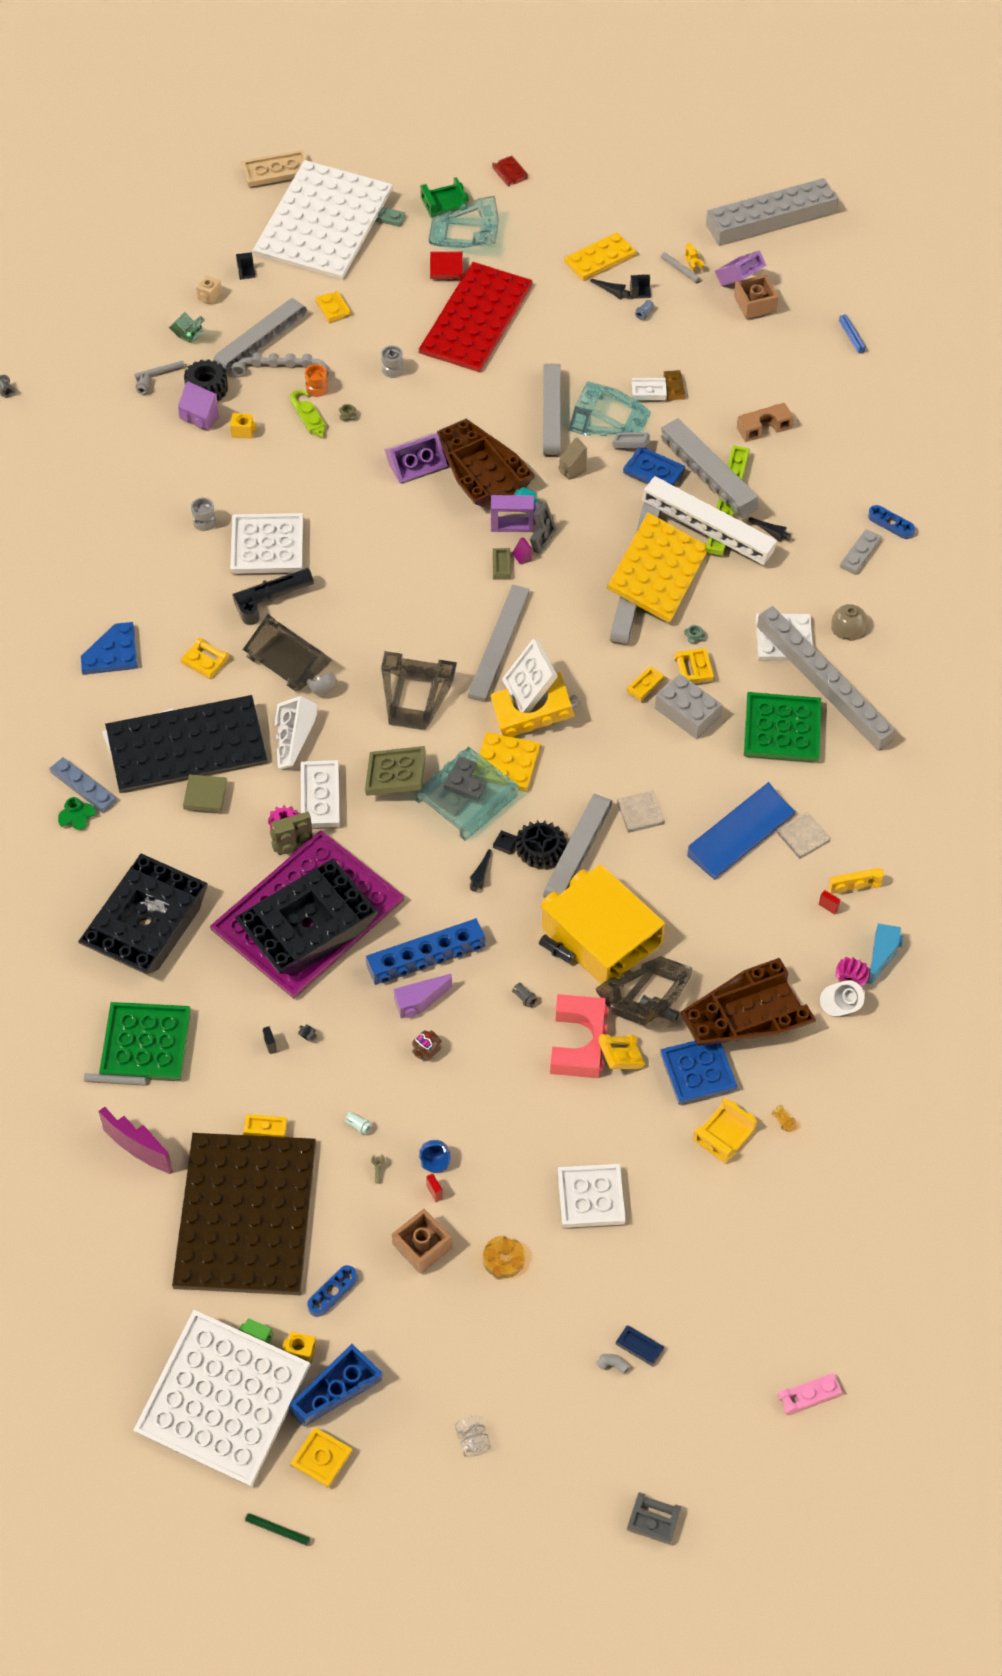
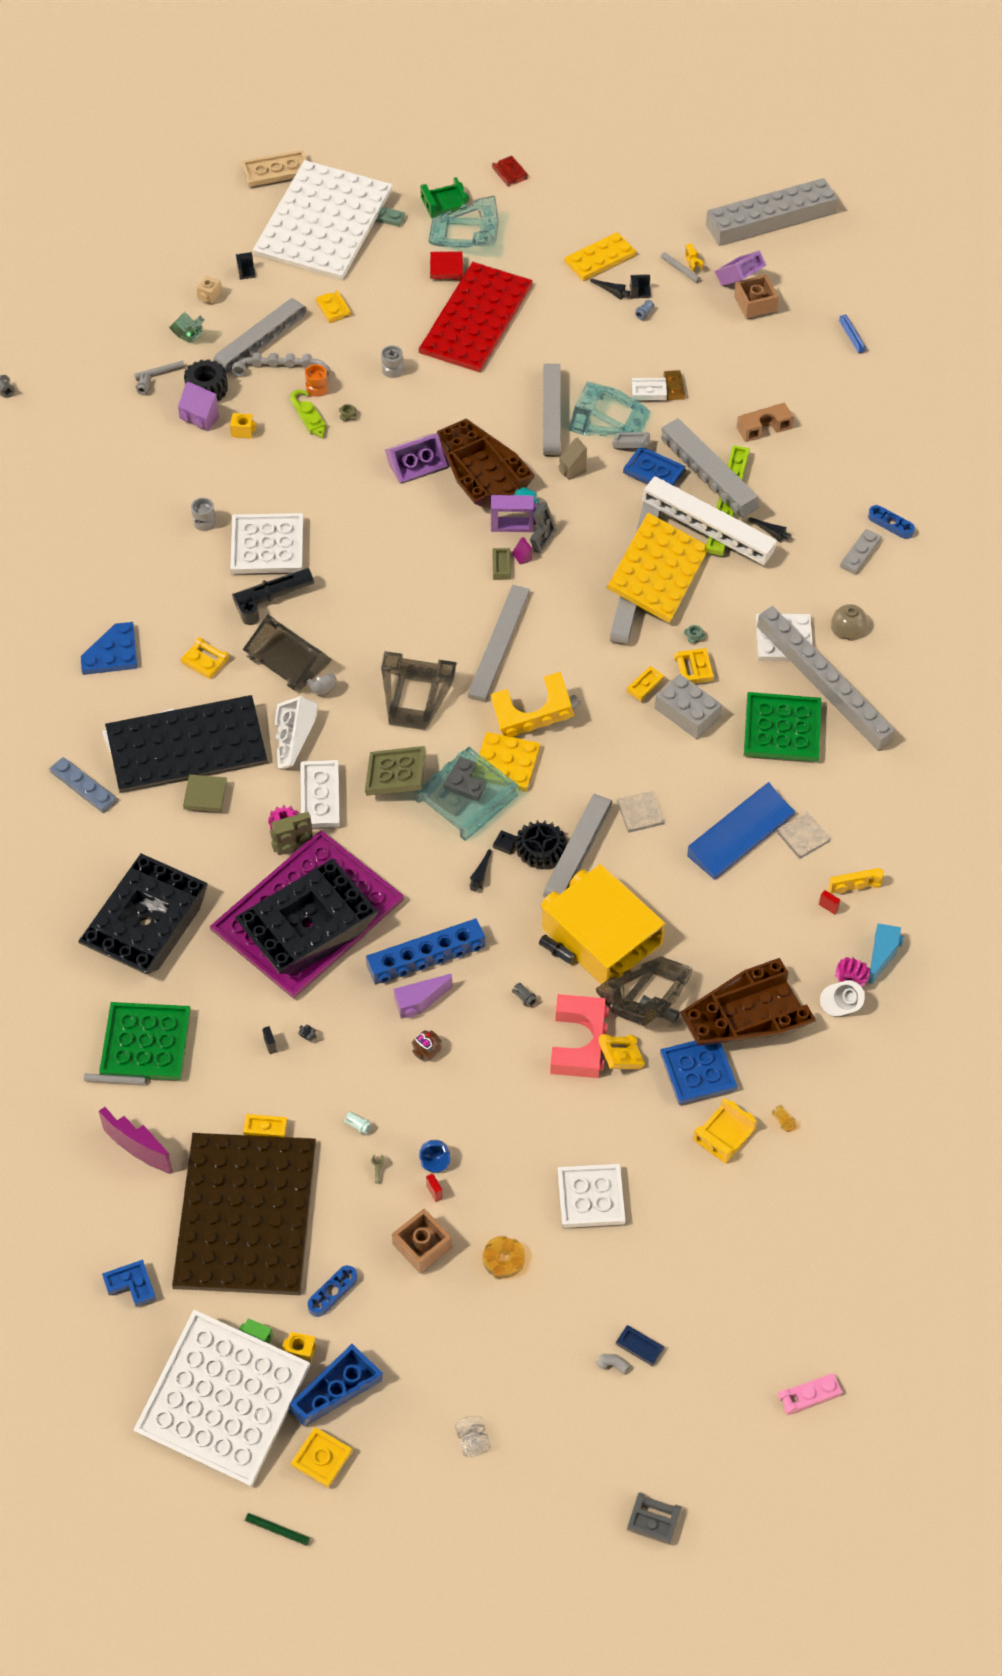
green plate [58,797,96,830] -> none
white plate [502,639,558,713] -> none
none -> blue plate [102,1259,156,1307]

